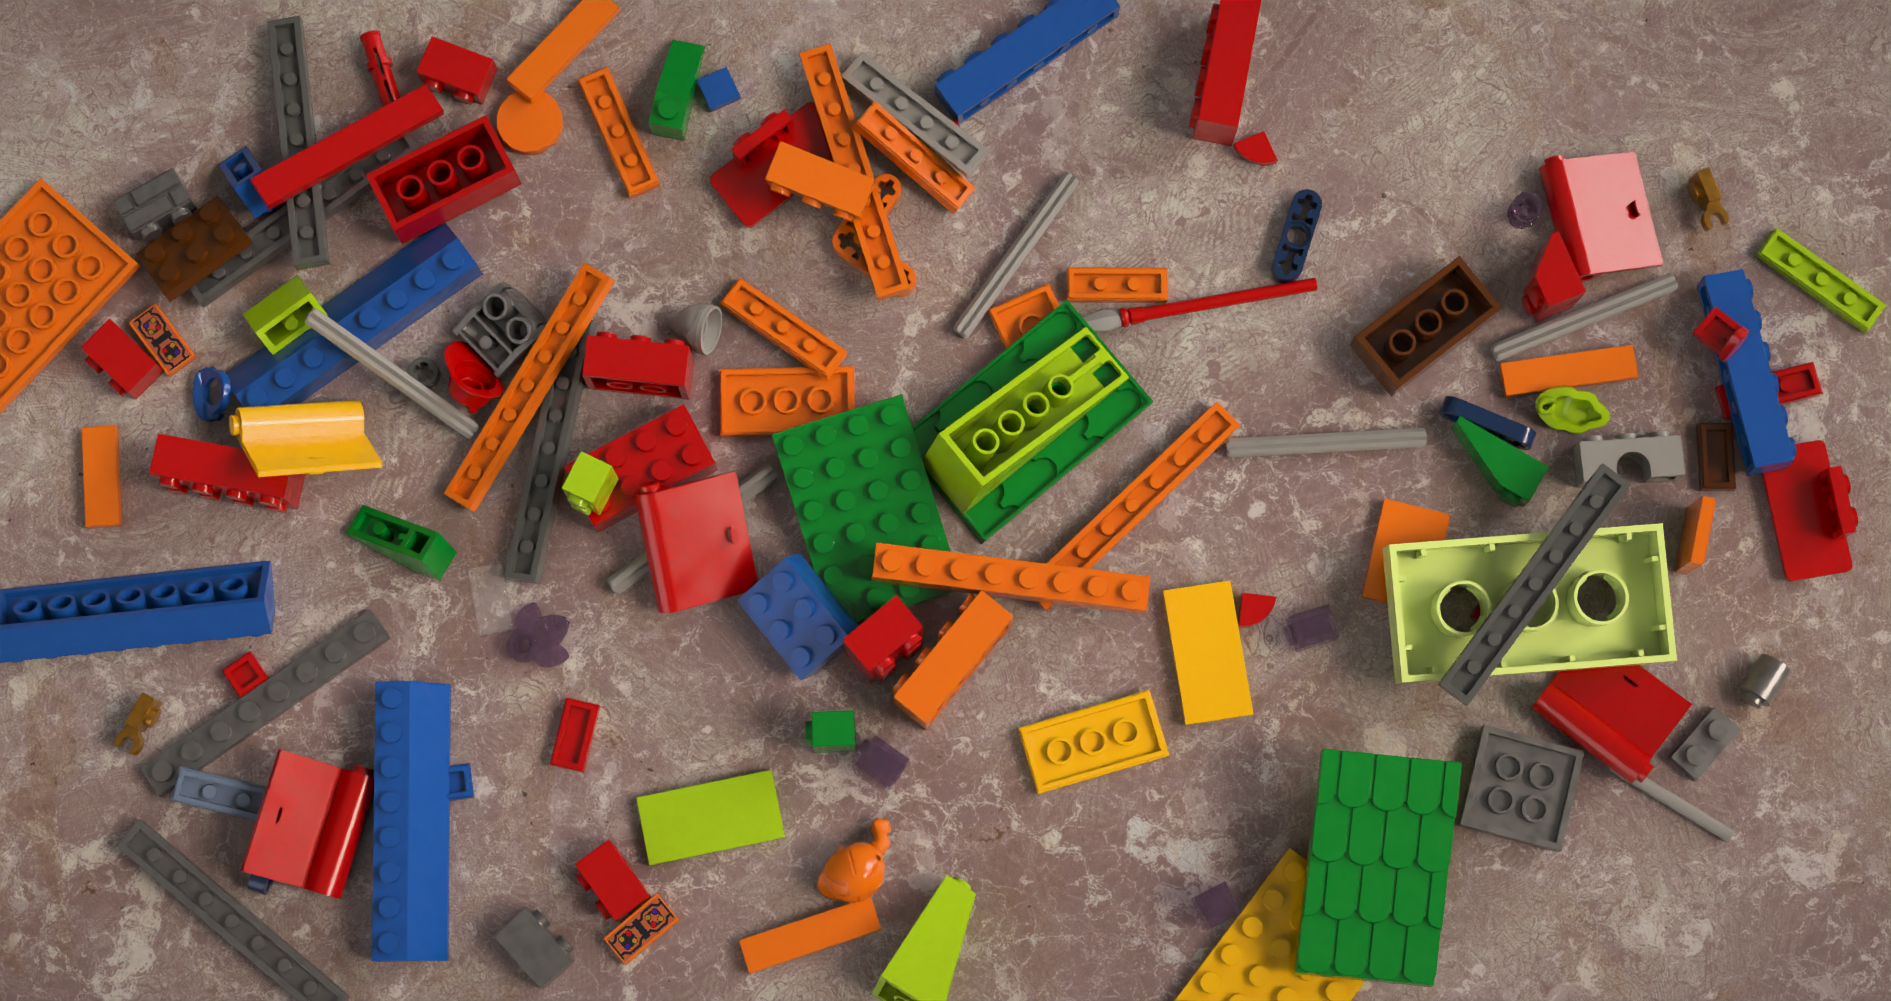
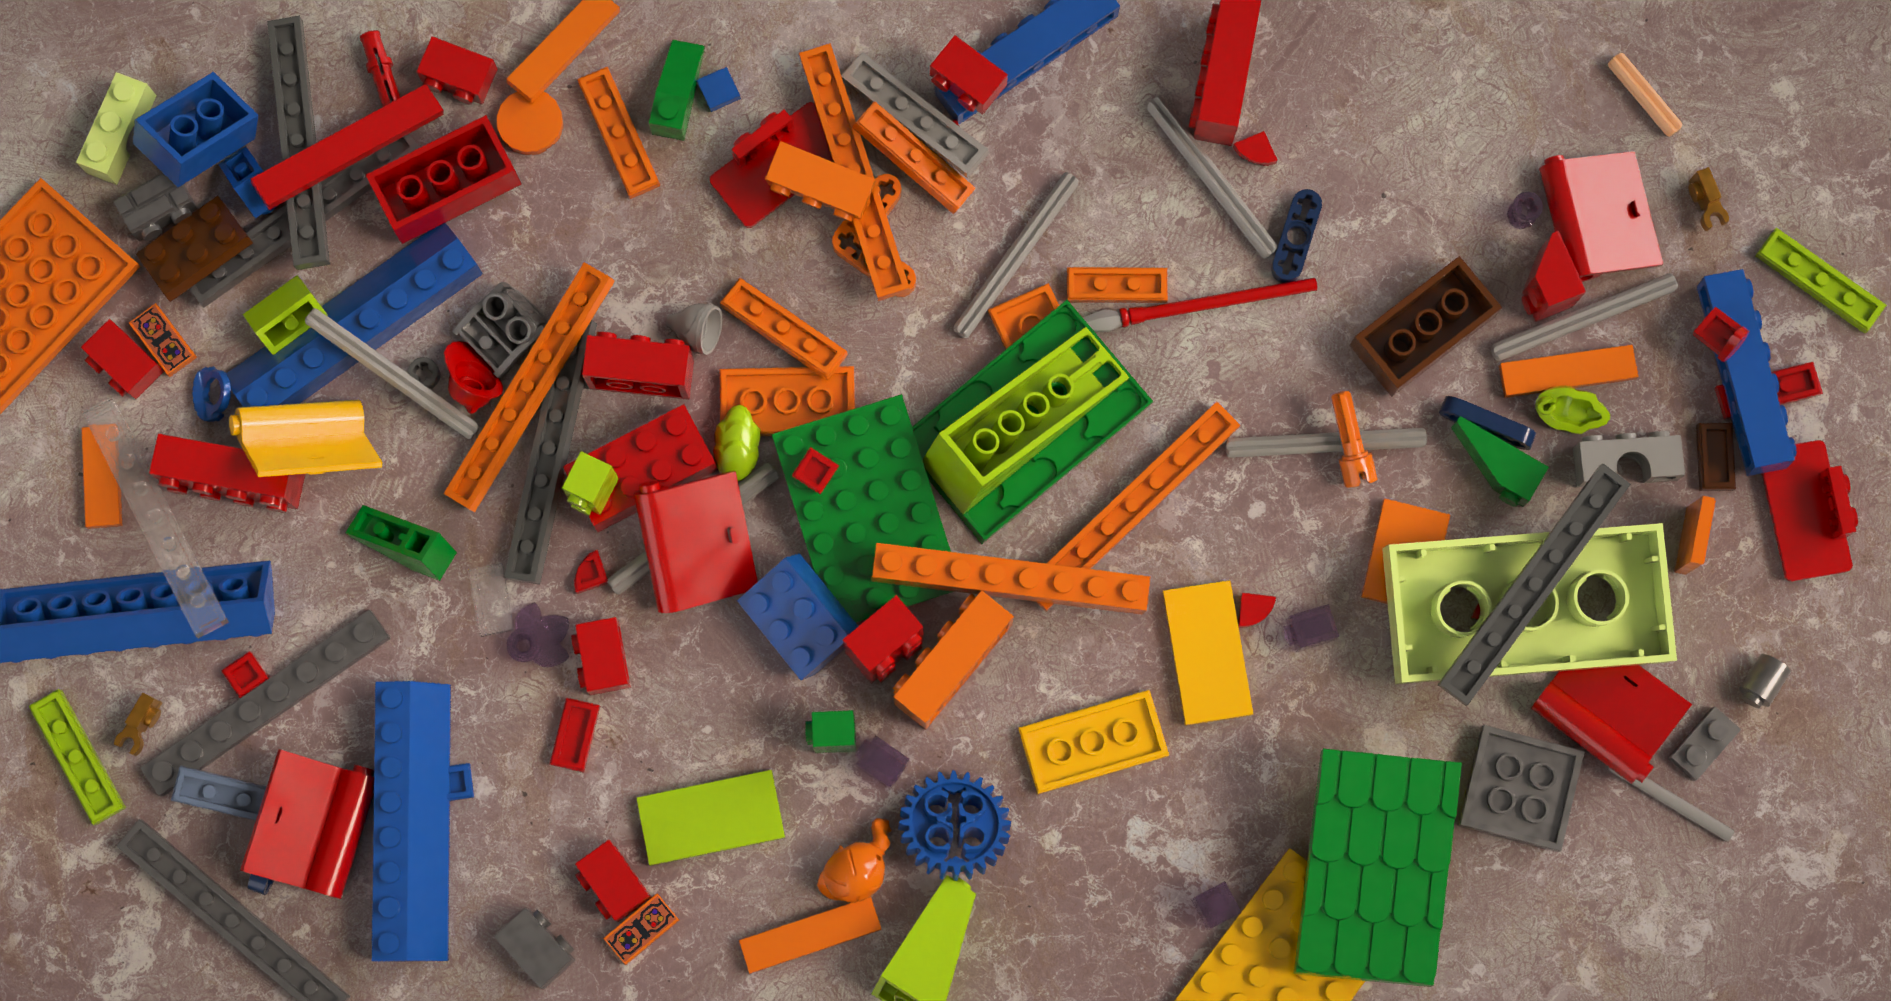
none -> lime tile [29,689,126,825]
none -> yellowish green arch [76,72,157,185]
none -> clear tile [82,396,229,638]
none -> blue brick [133,72,259,188]
none -> red brick [571,617,631,696]
none -> red tile [574,550,608,594]
none -> lime arm [713,405,760,481]
none -> red tile [792,447,839,494]
none -> blue gear [898,770,1011,881]
none -> red brick [930,35,1008,115]
none -> light grey axle [1147,96,1278,259]
none -> orange piece [1331,391,1378,488]
none -> light nougat axle [1608,53,1683,137]

